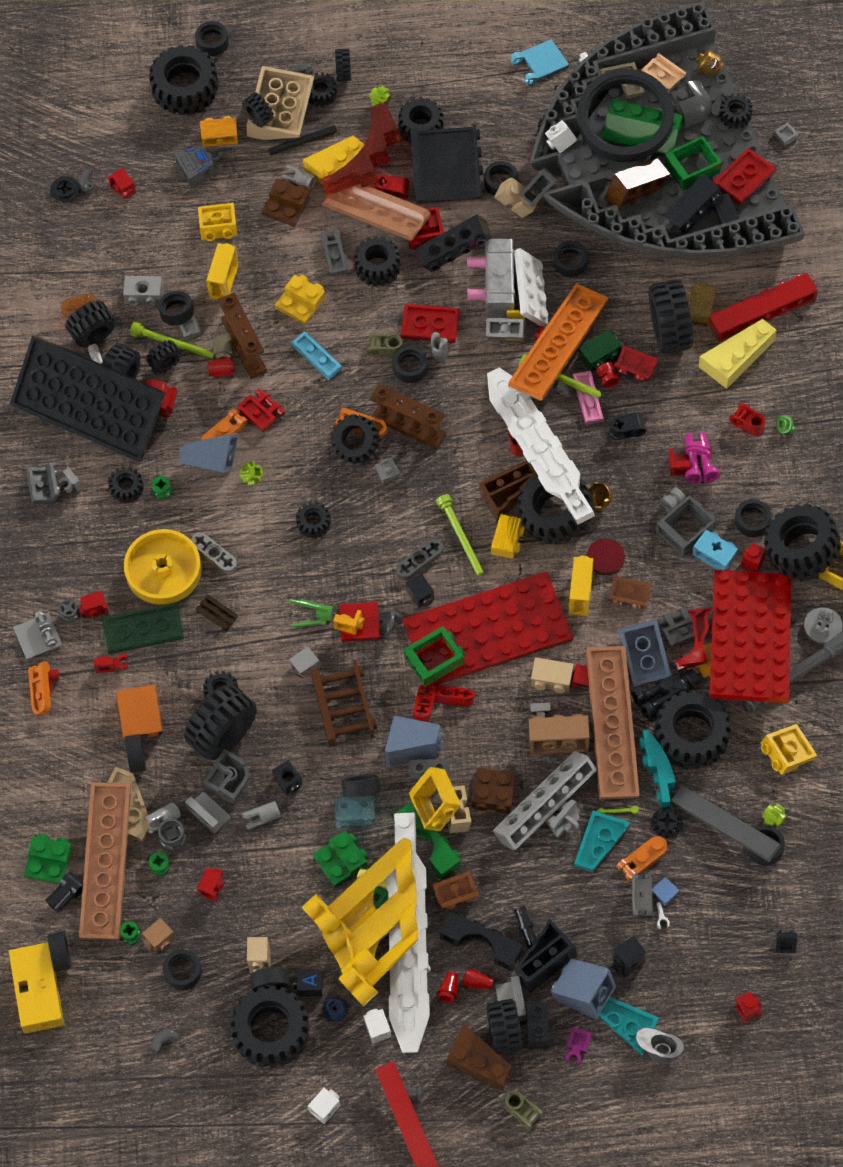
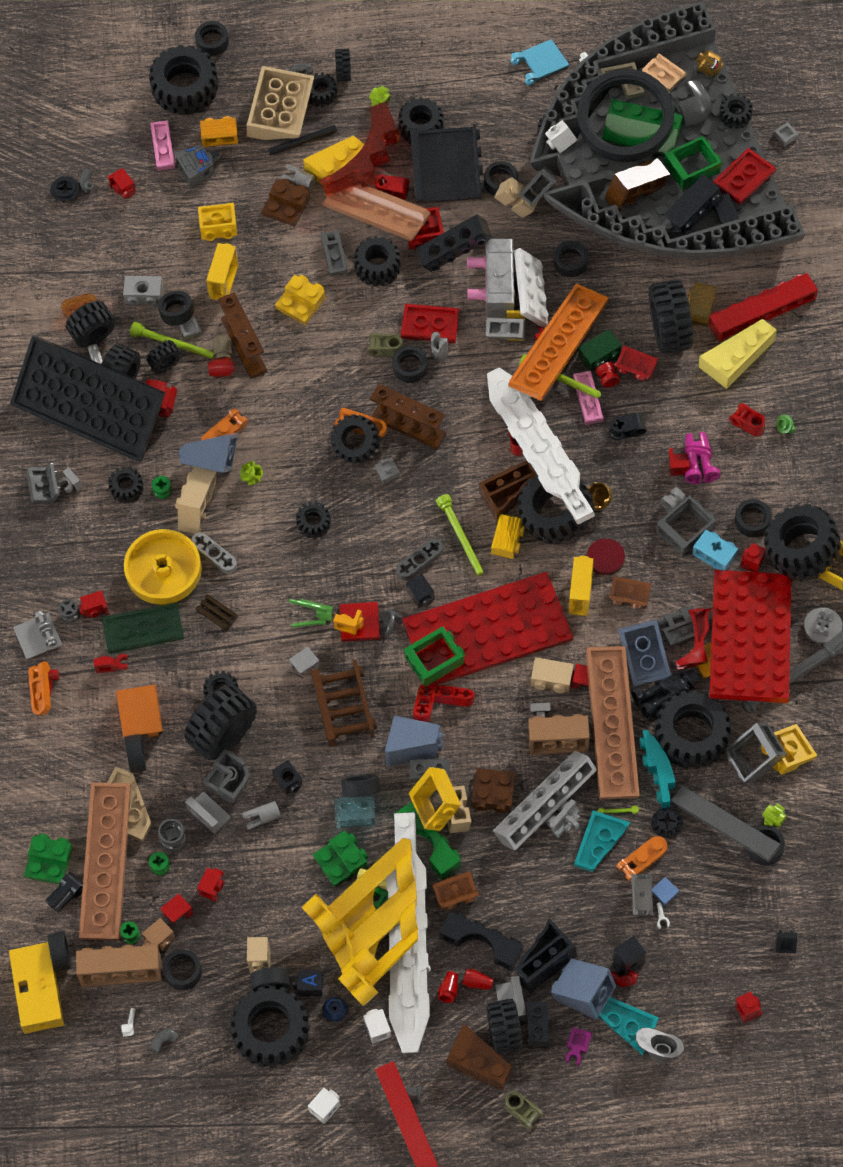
light grey hinge [145,802,180,833] -> none
red plate [237,388,286,432] -> none
black tyre [242,92,274,128] -> none
medium azure tile [291,331,342,380] -> none
black pin [513,906,536,948] -> none
none -> medium nougat brick [76,943,162,987]
none -> white hand [121,1008,136,1036]
none -> bright pink tile [150,120,175,171]
none -> red panel [160,893,193,923]
none -> tan wedge [175,466,216,534]
none -> red arm [611,970,638,988]
none -> dark grey window [724,722,787,783]

